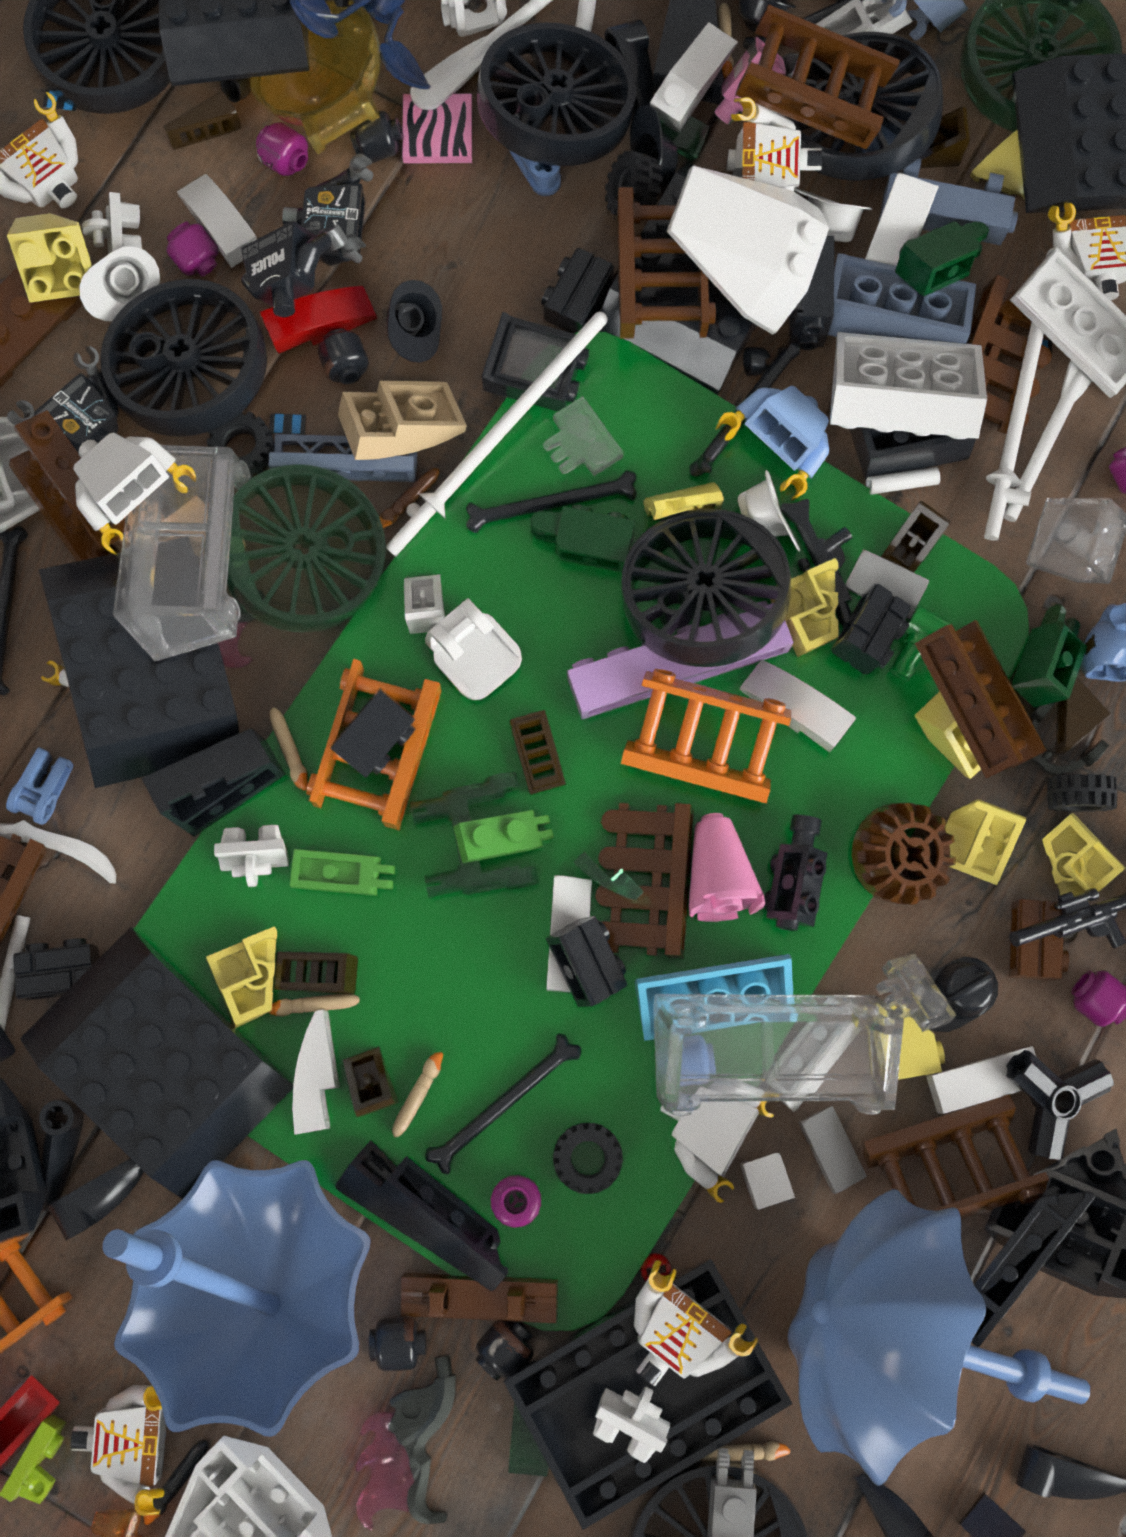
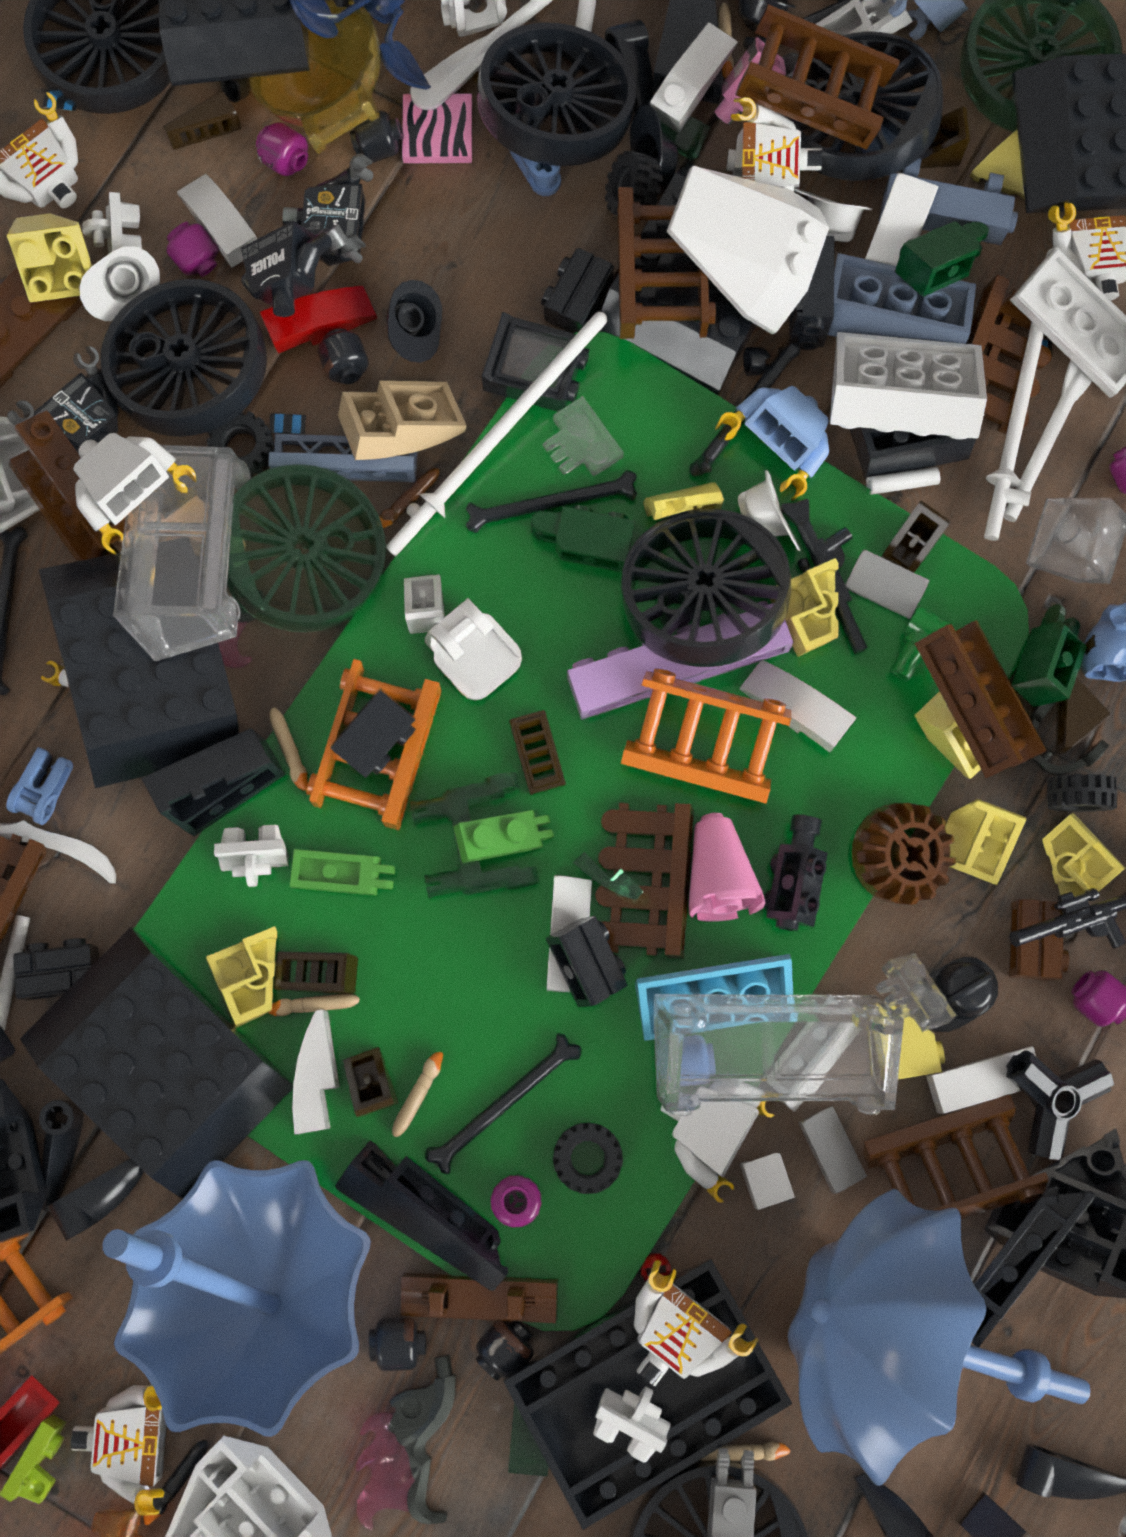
black brick [831,584,911,675] -> none

